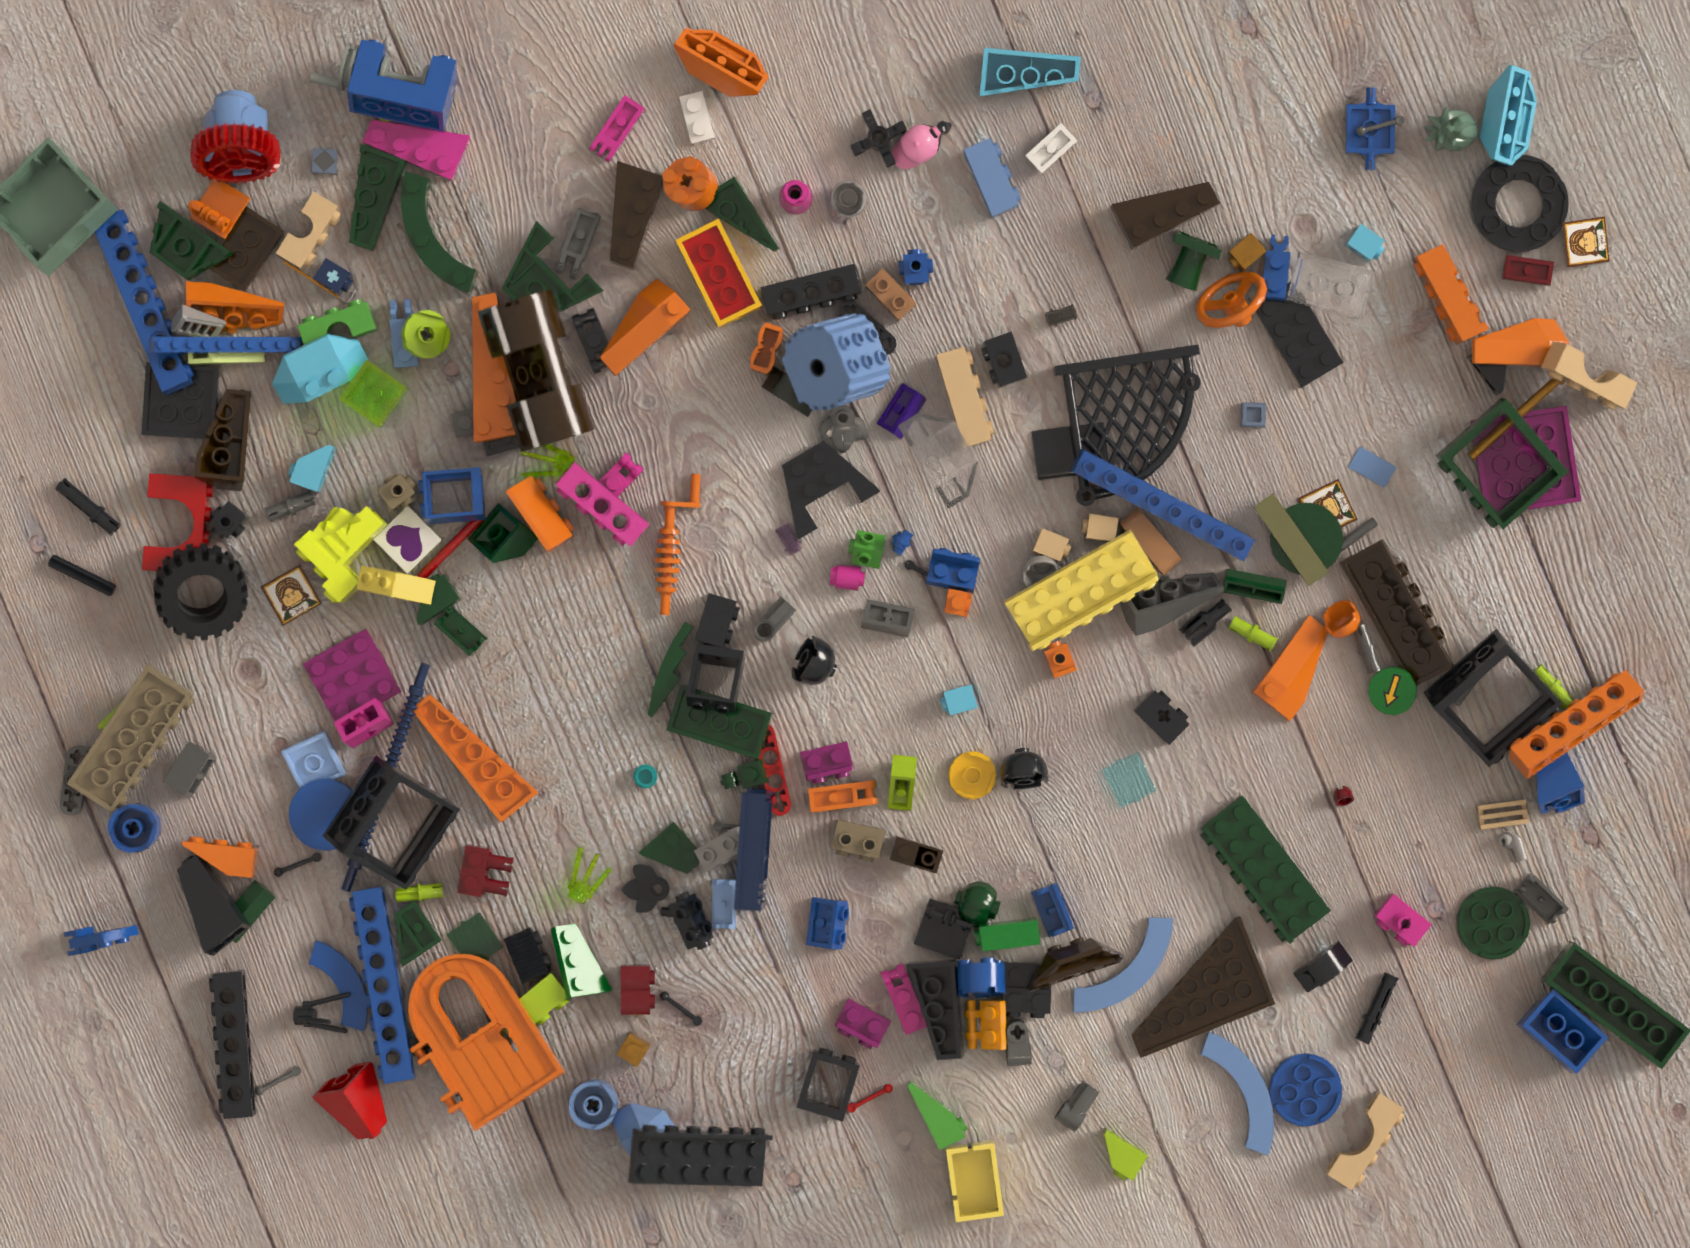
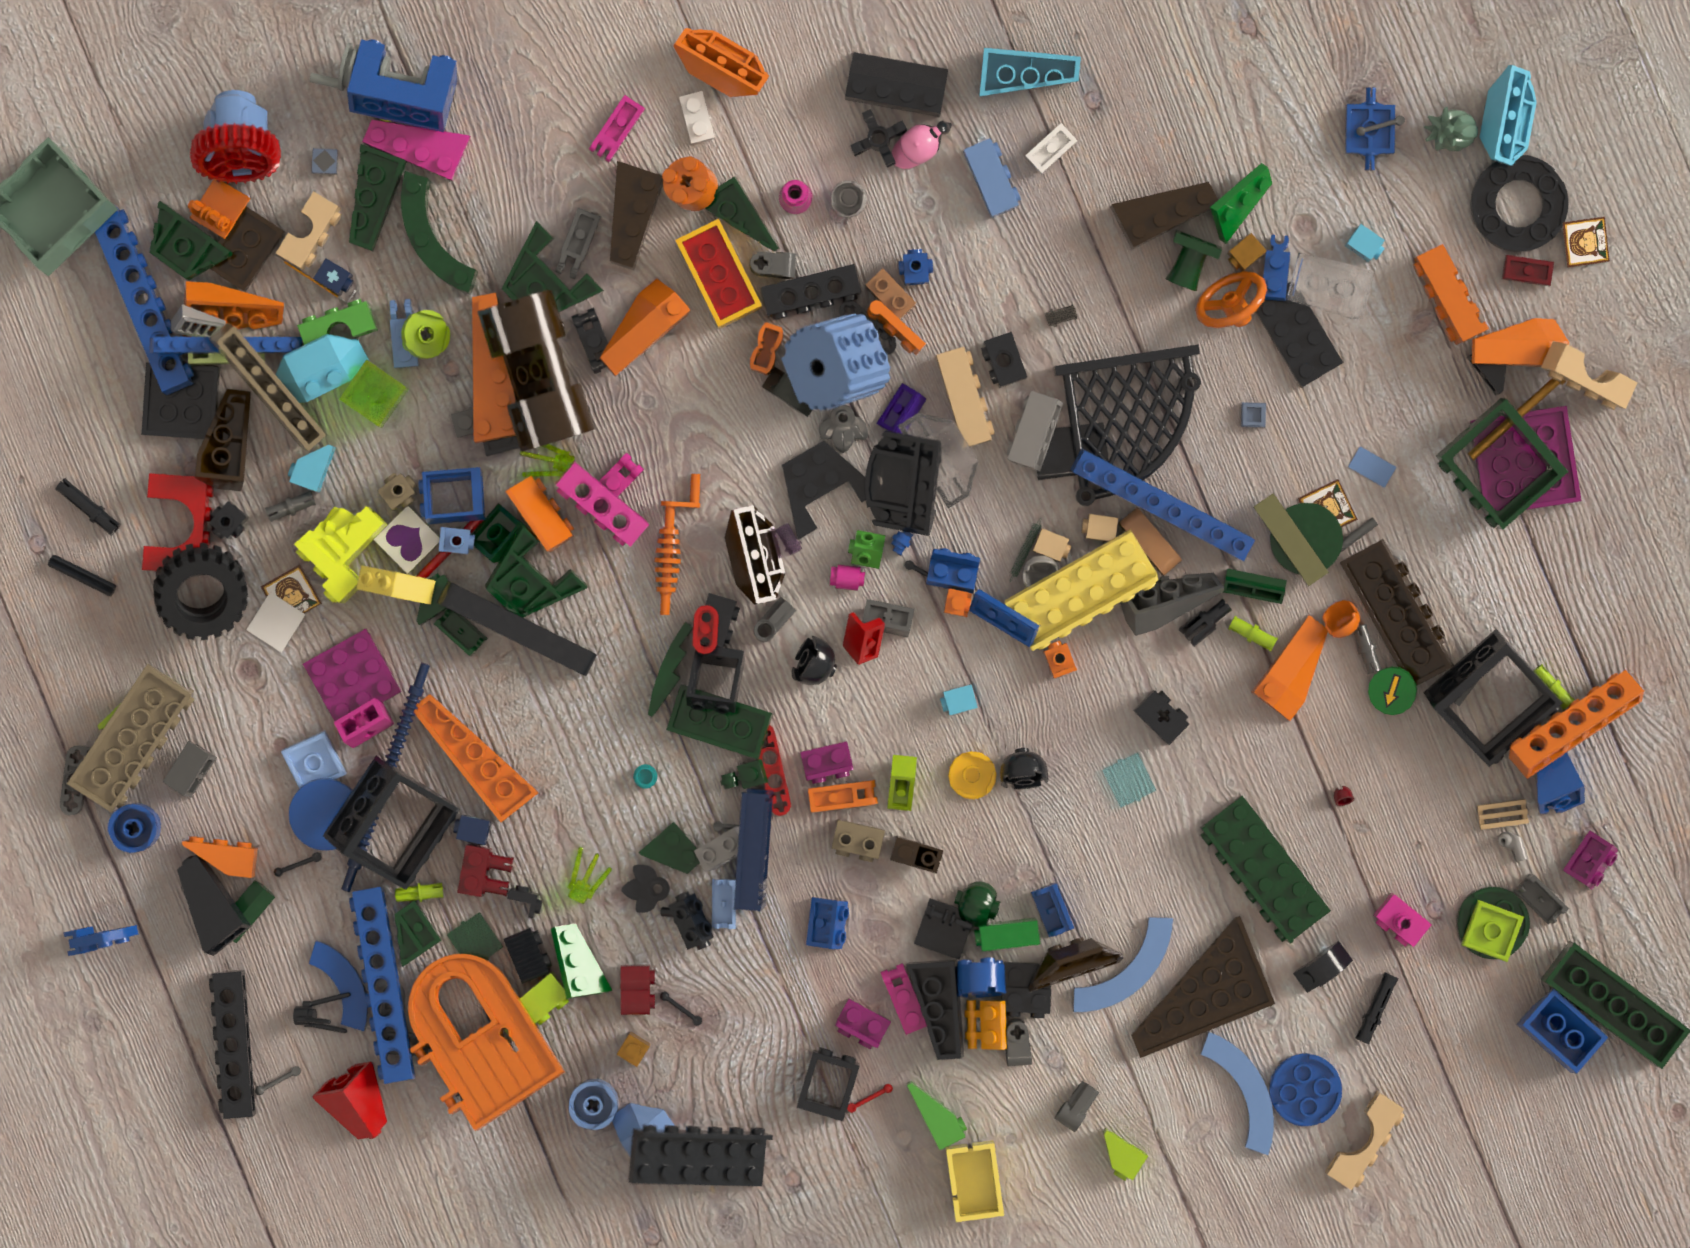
none -> dark tan brick [209,323,326,451]
none -> white sticker [246,592,306,653]
none -> black beam [437,581,597,676]
none -> medium blue brick [438,527,475,554]
none -> dark blue brick [453,815,491,845]
none -> dark green wing [485,523,588,618]
none -> black bracket [507,885,542,919]
none -> red plate [693,605,719,654]
none -> dark brown wedge [724,505,785,605]
none -> dark grey piece [750,252,796,279]
none -> red panel [843,612,885,665]
none -> black slope [845,52,949,117]
none -> black slope [865,431,942,536]
none -> orange plate [866,300,926,355]
none -> blue tile [969,589,1039,647]
none -> light grey brick [1007,391,1064,471]
none -> sand green piece [1009,518,1042,582]
none -> green wing [1210,163,1273,244]
none -> lime tile [1461,900,1524,962]
none -> magenta bracket [1563,830,1618,890]

